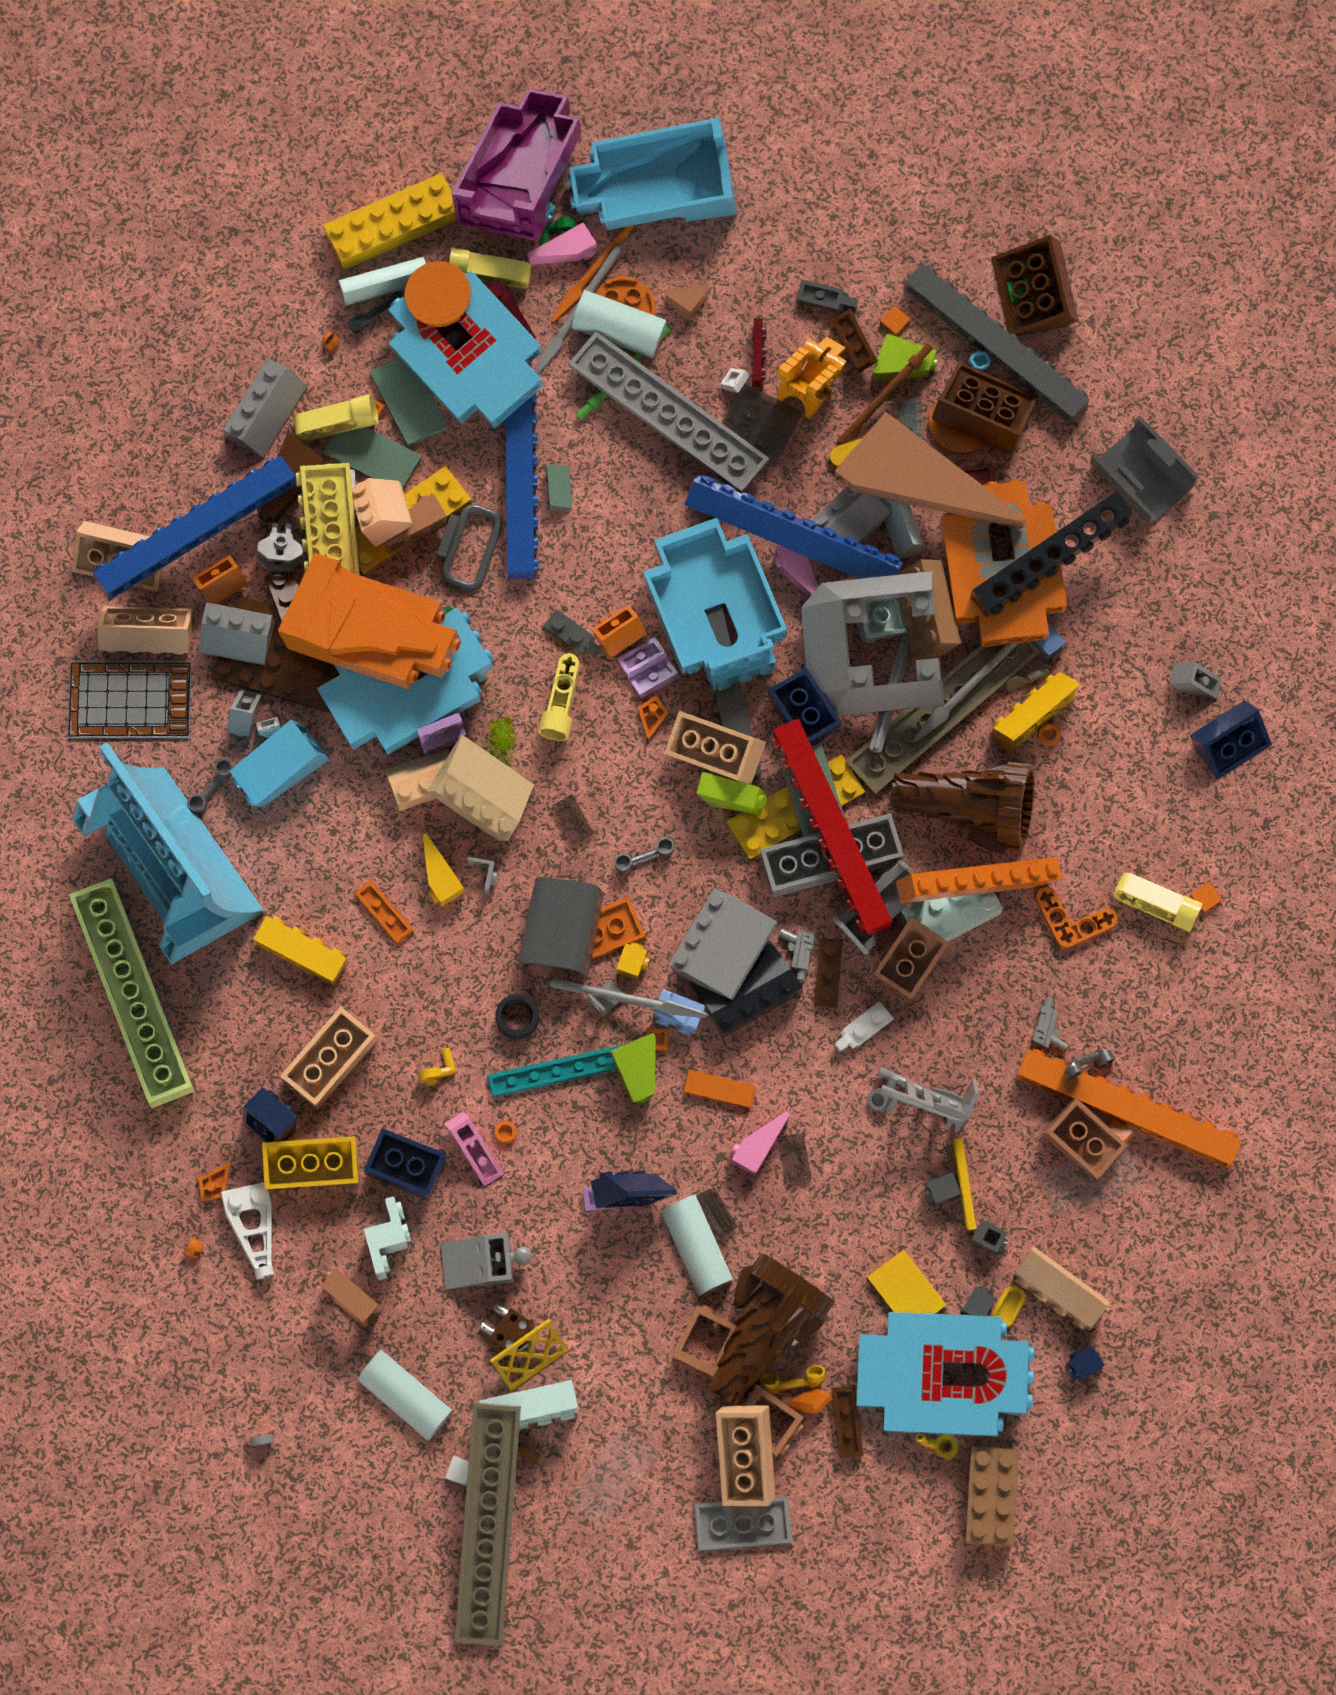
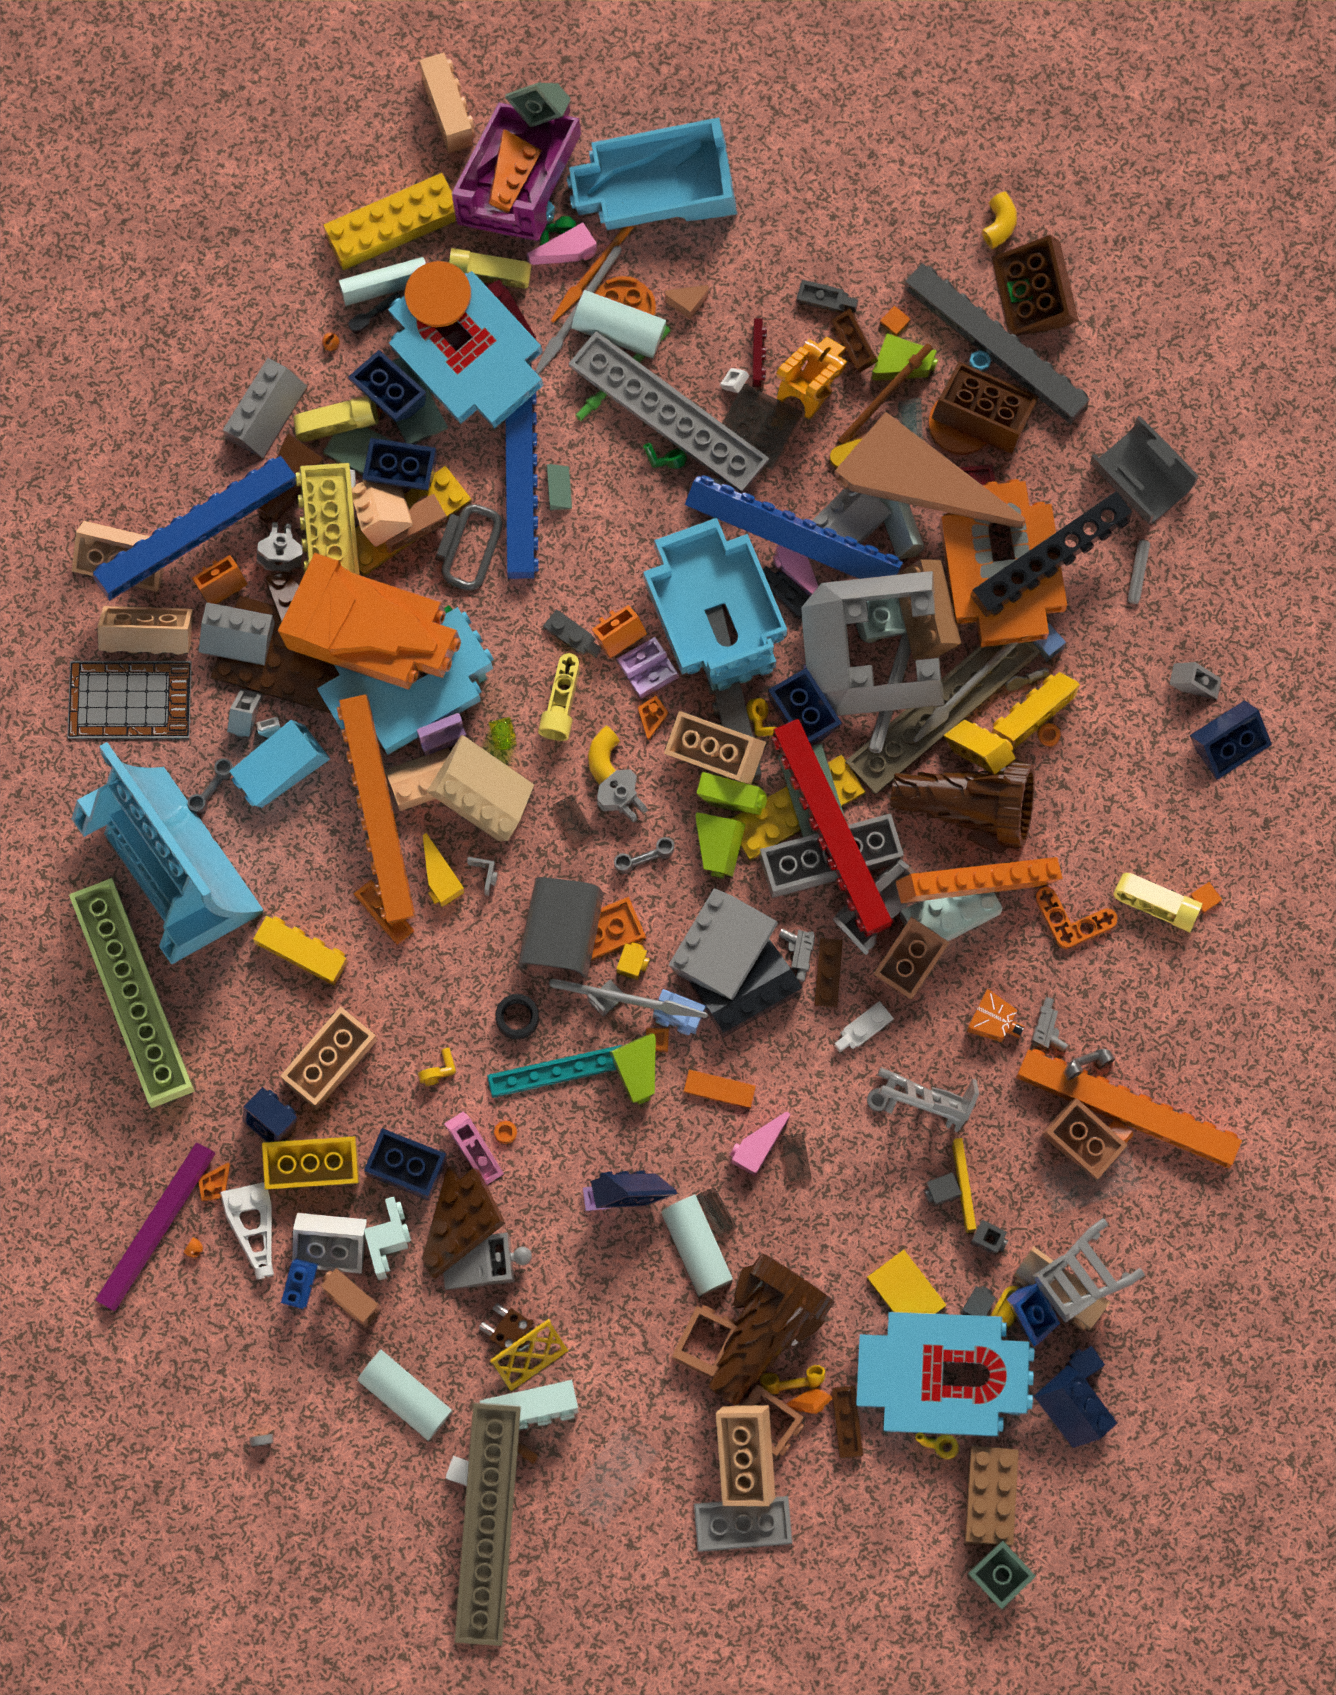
none -> magenta tile [95,1142,216,1312]
none -> blue hips [281,1258,319,1309]
none -> white slope [292,1213,367,1274]
none -> orange brick [337,694,416,924]
none -> dark blue slope [348,350,427,422]
none -> dark blue slope [362,438,437,491]
none -> light nougat brick [420,53,475,153]
none -> reddish brown wing [422,1167,506,1278]
none -> orange wing [488,129,542,213]
none -> sand green slope [505,83,571,128]
none -> yellow cylinder [587,725,620,785]
none -> light grey hinge [597,770,648,822]
none -> green plate [643,443,687,469]
none -> lime slope [695,812,746,879]
none -> yellow plate [746,698,777,736]
none -> black hinge [762,566,810,620]
none -> yellow brick [944,720,1016,774]
none -> orange torso [967,989,1025,1042]
none -> sand green slope [968,1541,1036,1609]
none -> yellow cylinder [982,191,1017,249]
none -> blue slope [1007,1283,1060,1346]
none -> light grey hand [1032,1218,1145,1323]
none -> dark blue slope [1033,1365,1118,1448]
none -> light grey axle [1127,540,1150,604]

